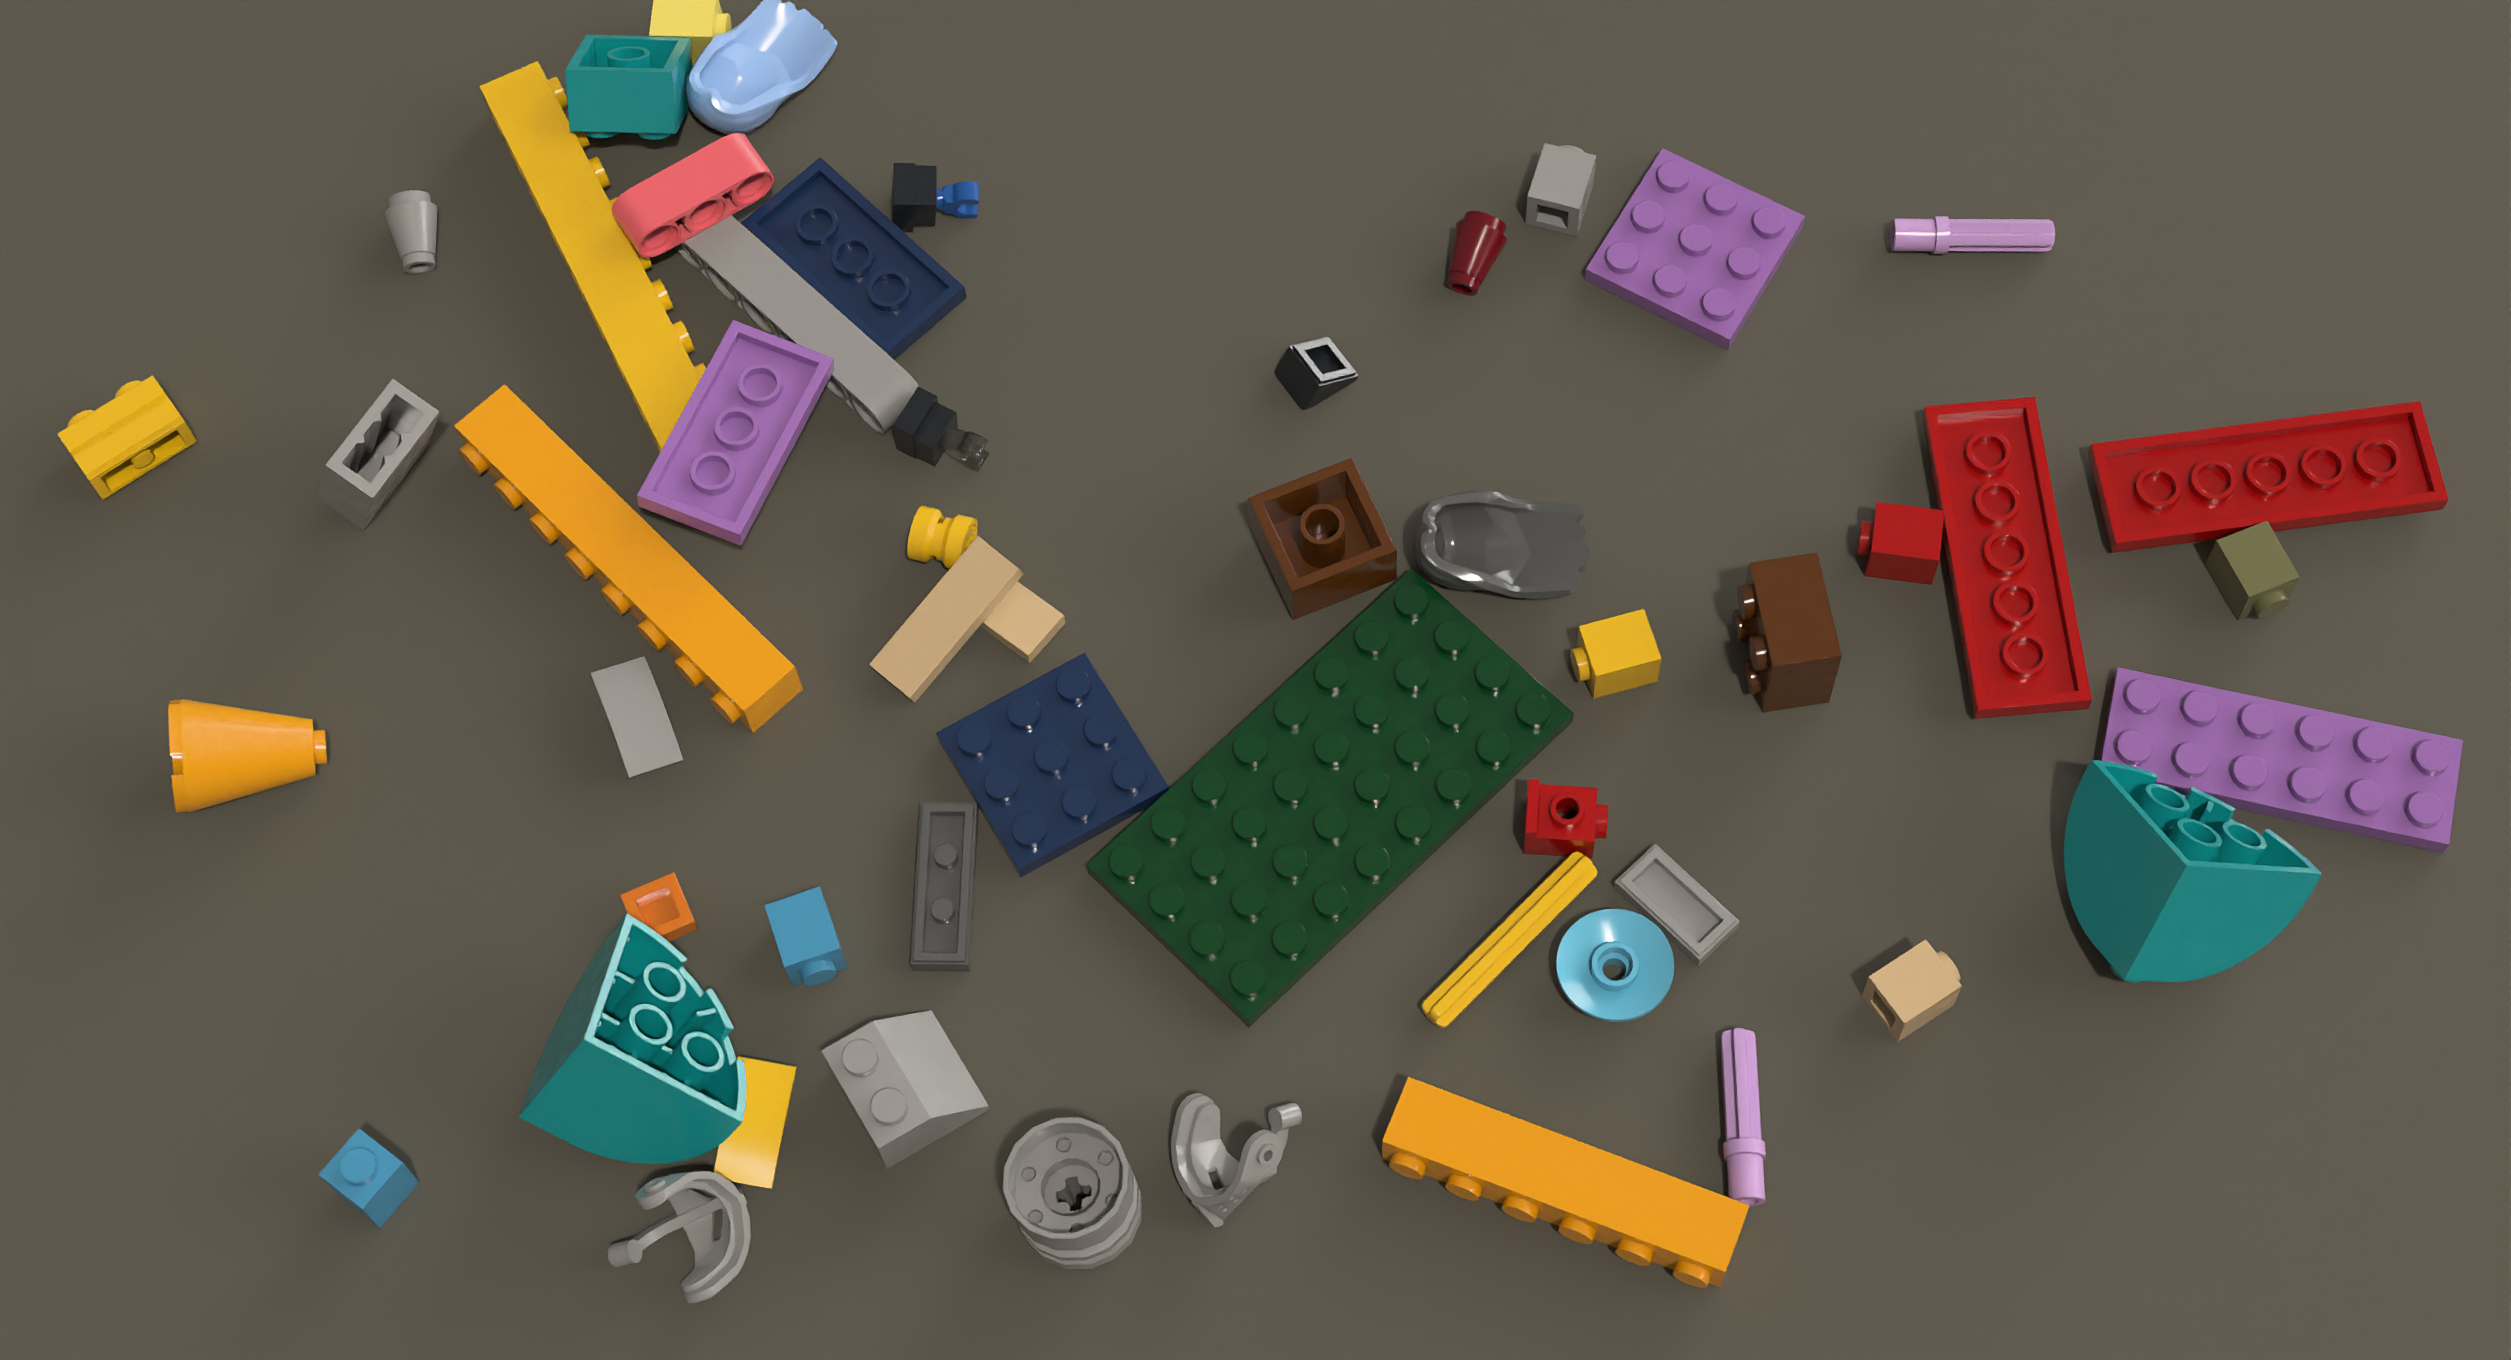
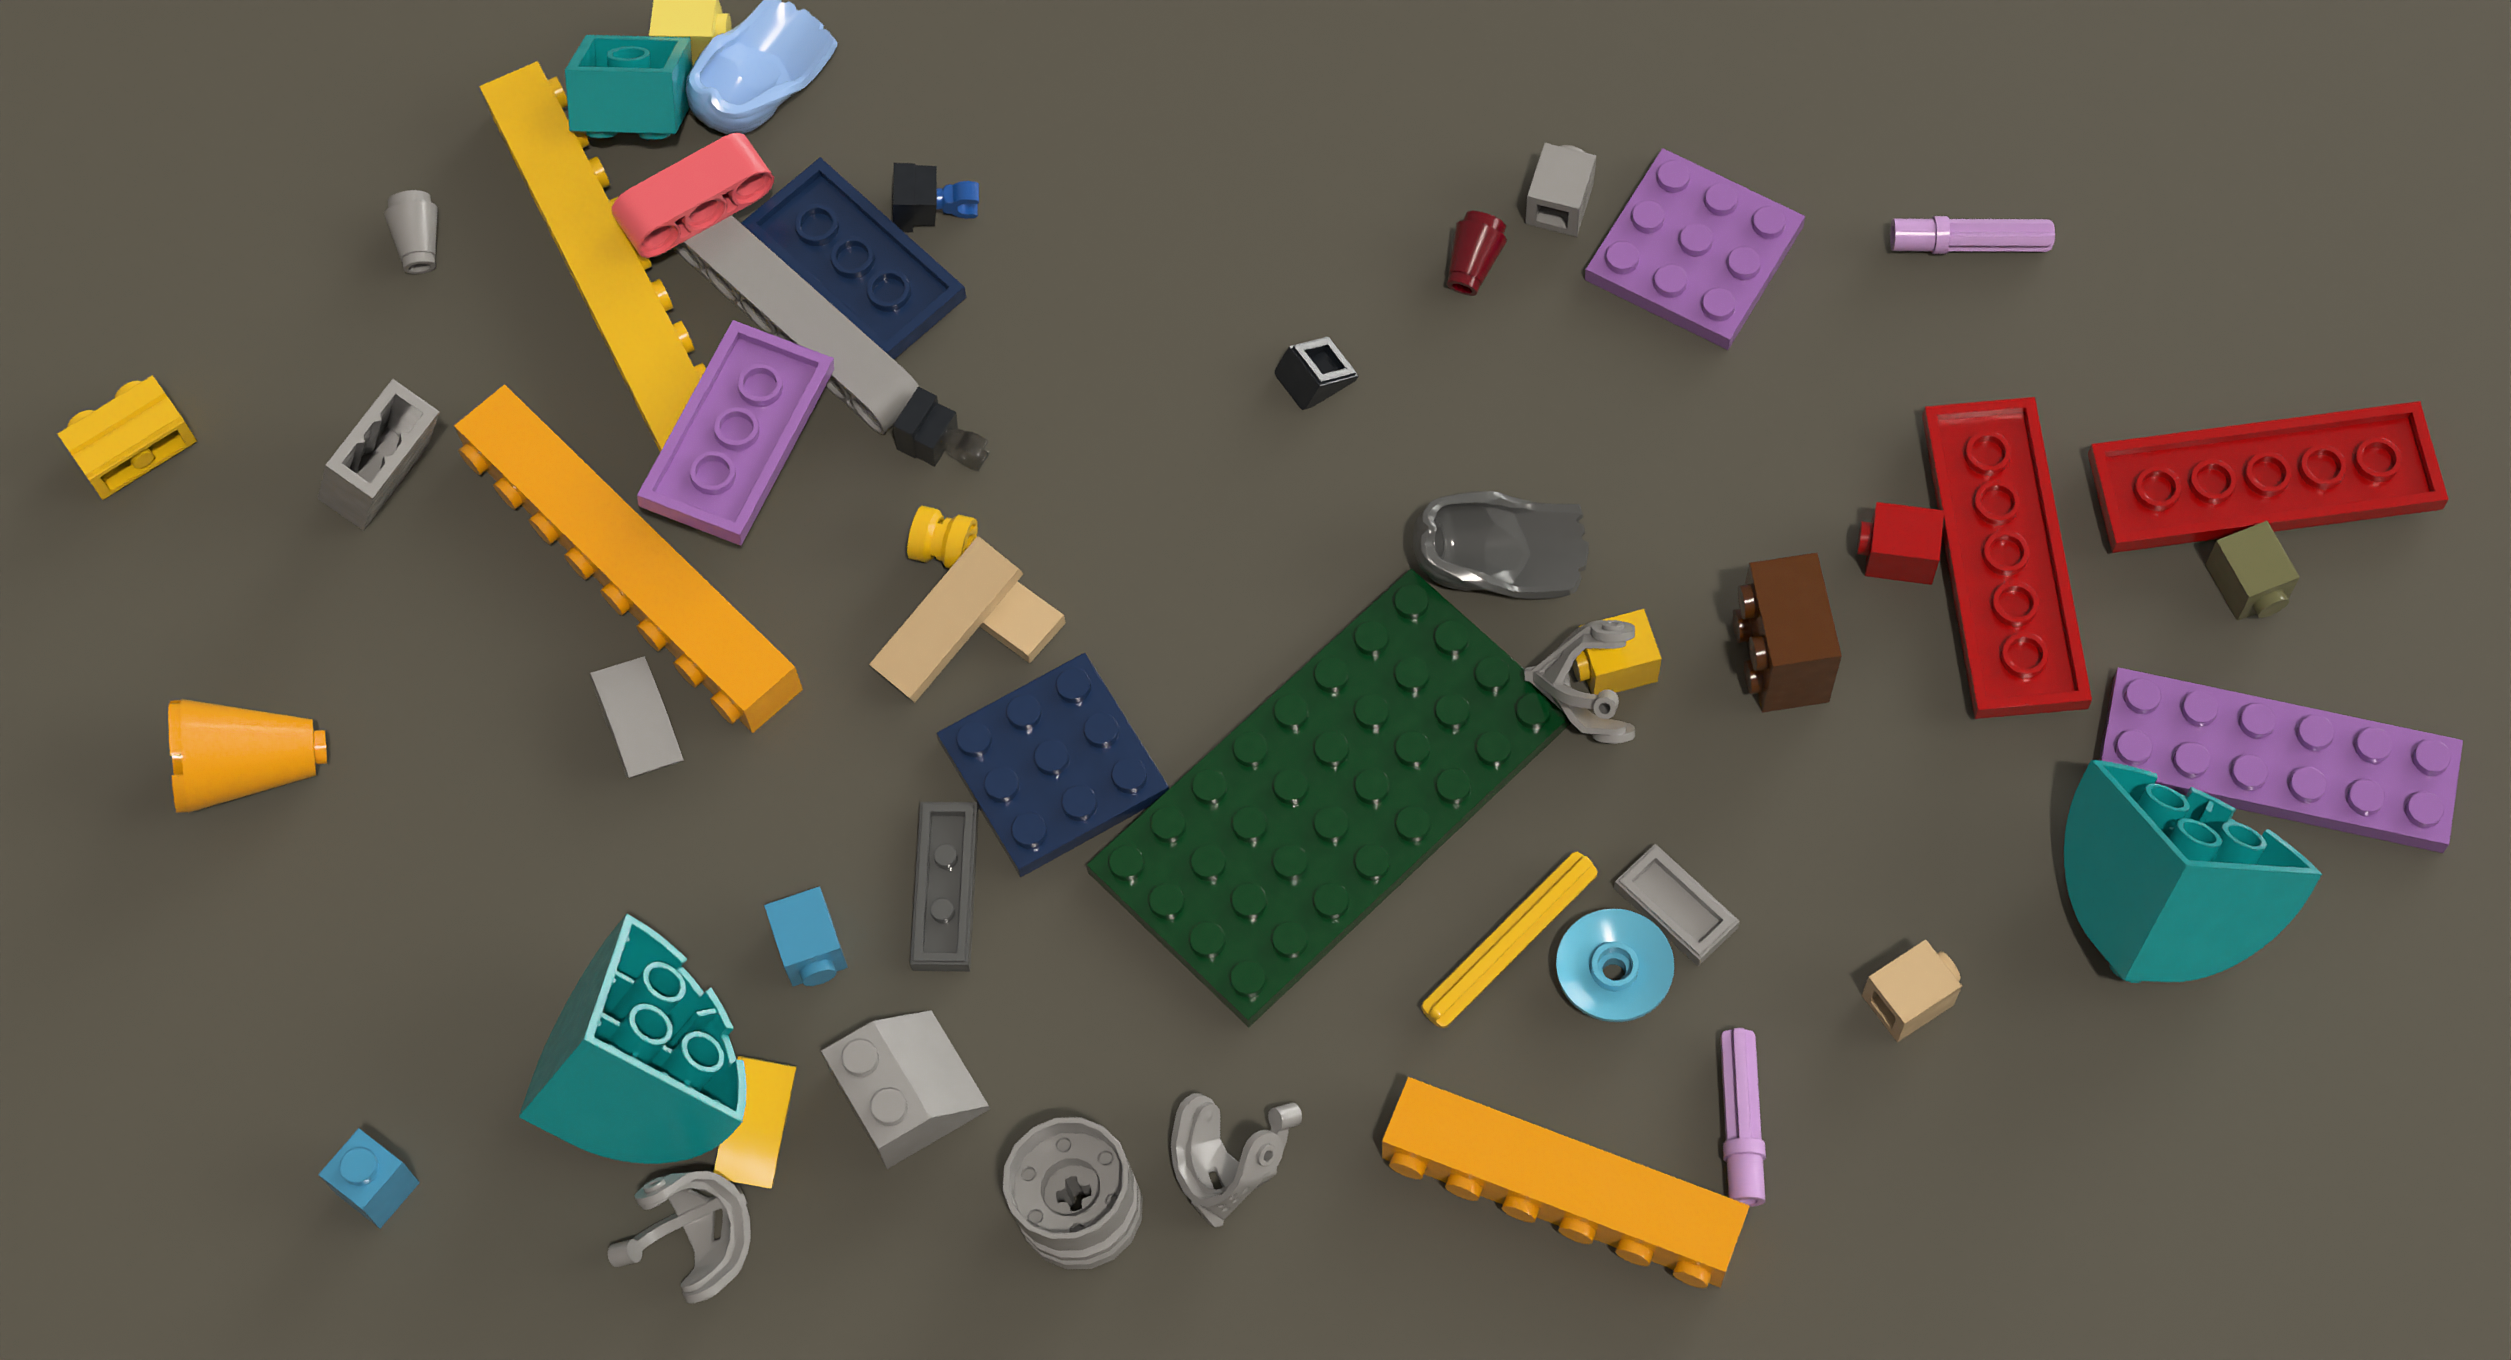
orange plate [620,872,698,942] -> none
reddish brown brick [1248,458,1397,620] -> none
red brick [1523,779,1608,858] -> none
none -> light grey helmet [1525,620,1635,744]

